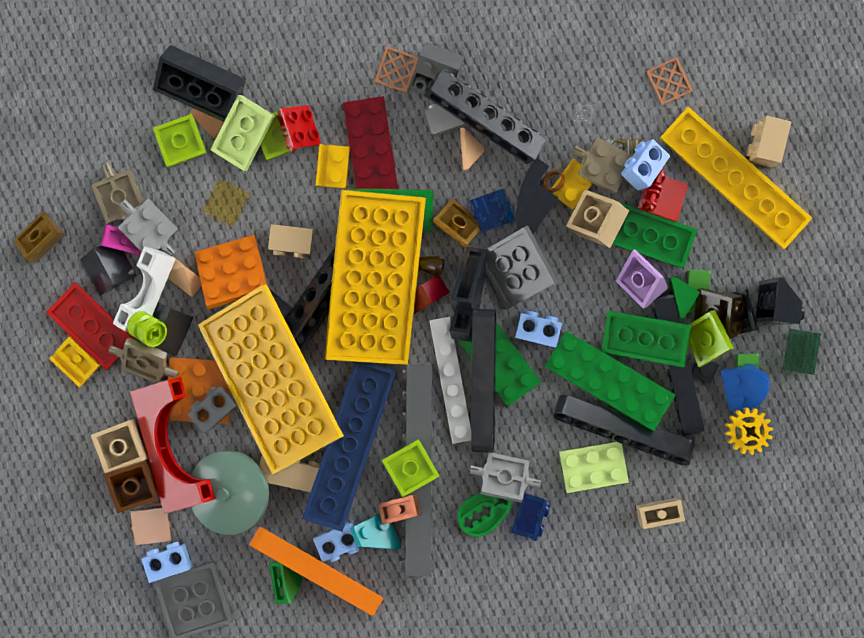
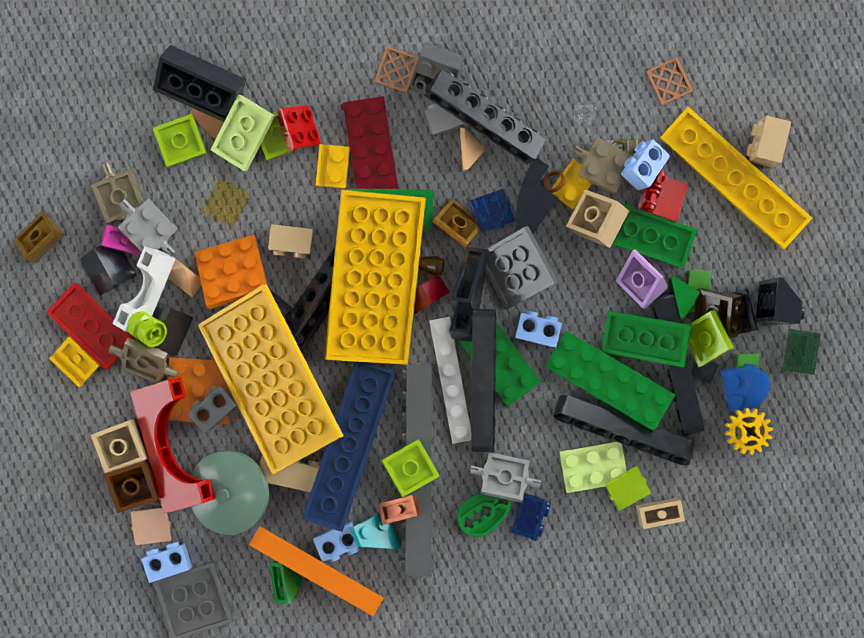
none -> lime piece [605,466,651,511]

